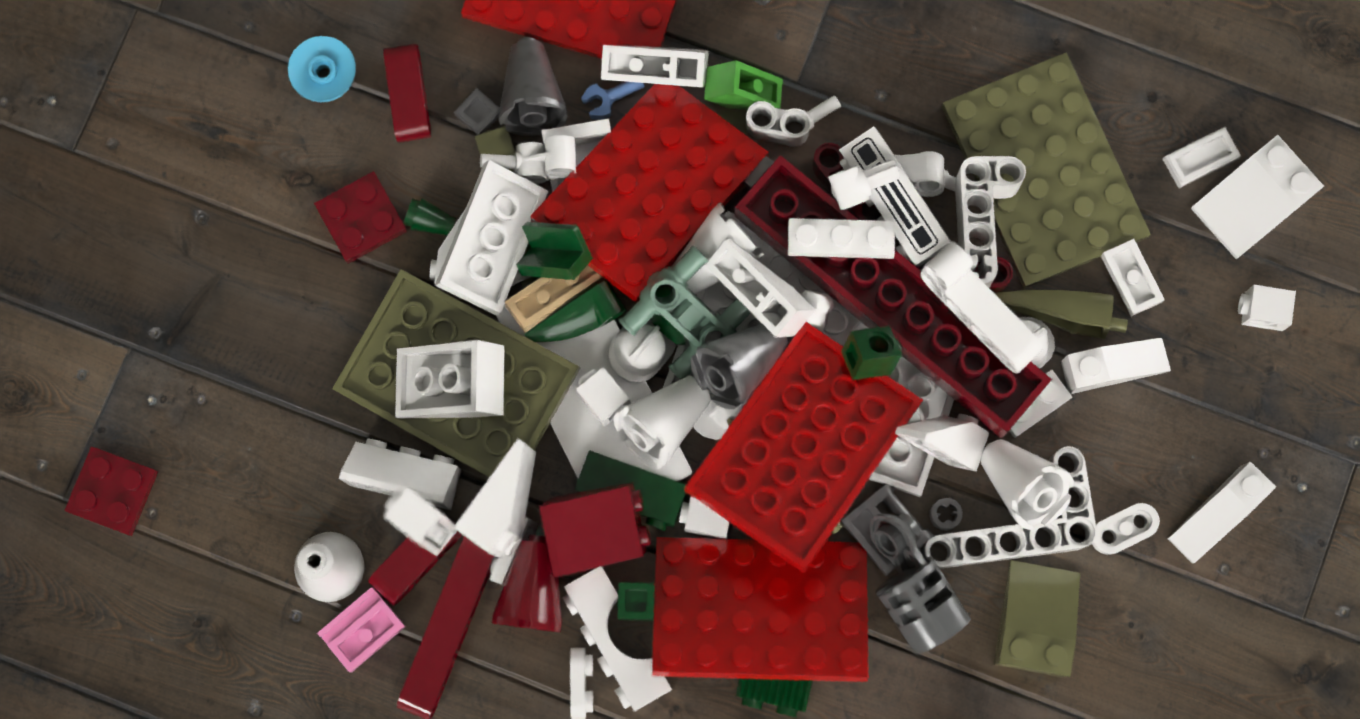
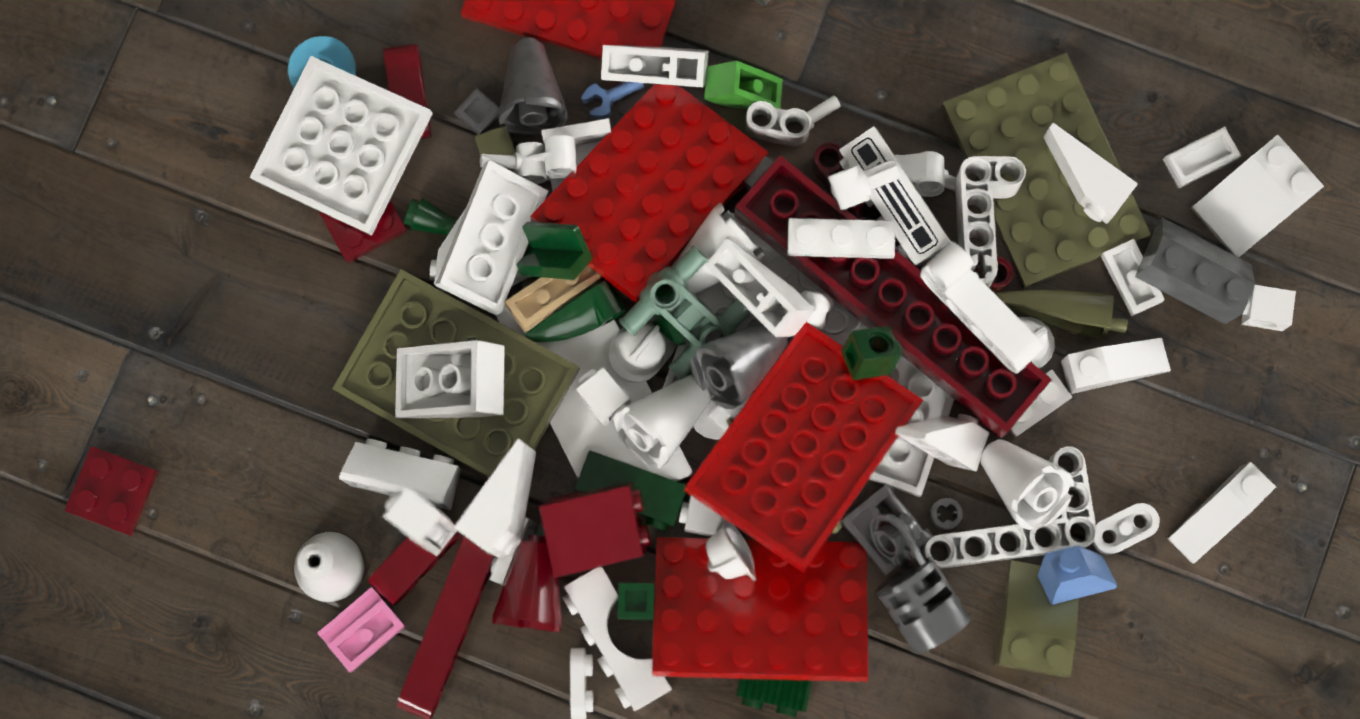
none -> white plate [250,56,433,236]
none -> white piece [706,520,756,581]
none -> medium blue slope [1037,545,1117,605]
none -> white slope [1043,123,1138,224]
none -> dark grey slope [1135,217,1255,324]

